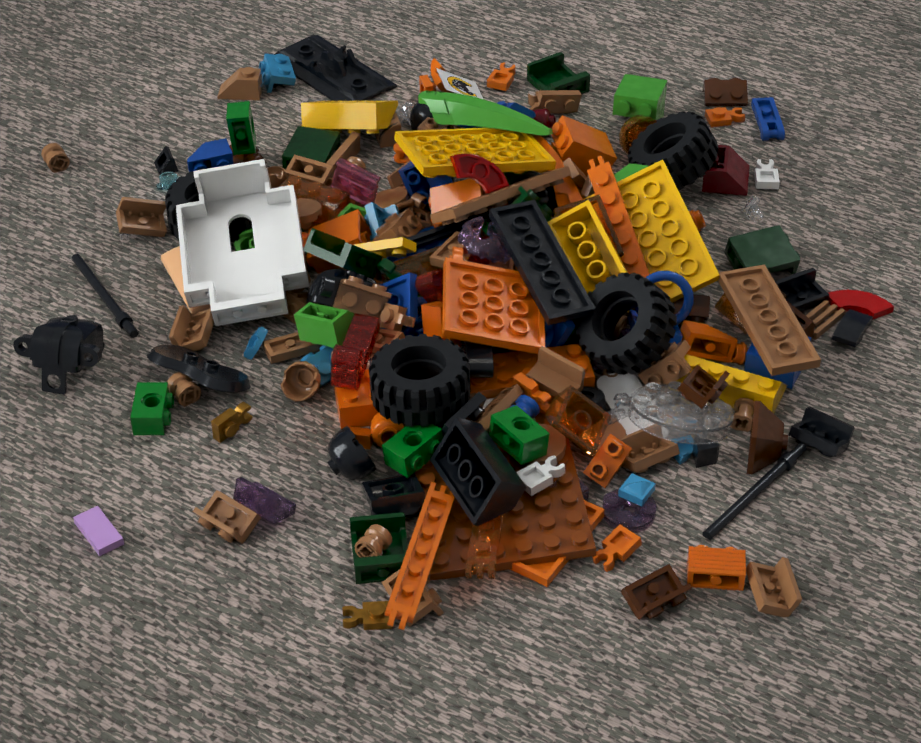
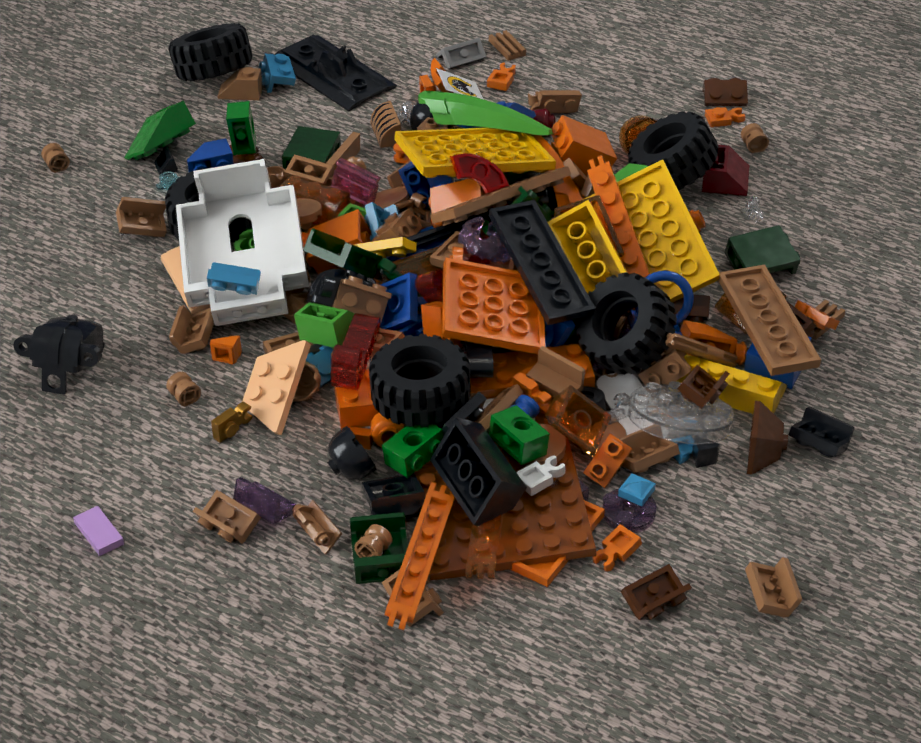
black bar [72,254,139,338] -> none
green brick [130,382,174,435] -> none
black plate [147,345,251,393] -> none
dark azure tile [244,326,268,359] -> none
yellow slope [301,101,398,134] -> none
pearl gold plate [342,601,392,630] -> none
medium nougat plate [379,303,416,332] -> none
dark green panel [527,52,590,94] -> none
bright green slope [613,74,667,121] -> none
orange brick [687,545,746,591] -> none
black bar [702,443,807,540] -> none
medium nougat bush [730,398,755,432] -> none
blue plate [751,97,785,141] -> none
white plate [754,159,780,189] -> none
black bracket [775,268,829,312] -> none
red tile [828,290,894,320] -> none
black slope [831,309,873,347] -> none
none -> green slope [124,100,196,160]
none -> black tyre [168,23,253,81]
none -> dark azure bracket [207,262,261,295]
none -> orange slope [210,336,242,364]
none -> light nougat wing [242,340,311,435]
none -> medium nougat hinge [292,500,342,554]
none -> light grey panel [436,37,486,69]
none -> medium nougat tile [489,30,526,61]
none -> medium nougat axle [665,333,738,368]
none -> medium nougat wheel [741,123,769,153]
none -> orange plate [794,300,840,331]

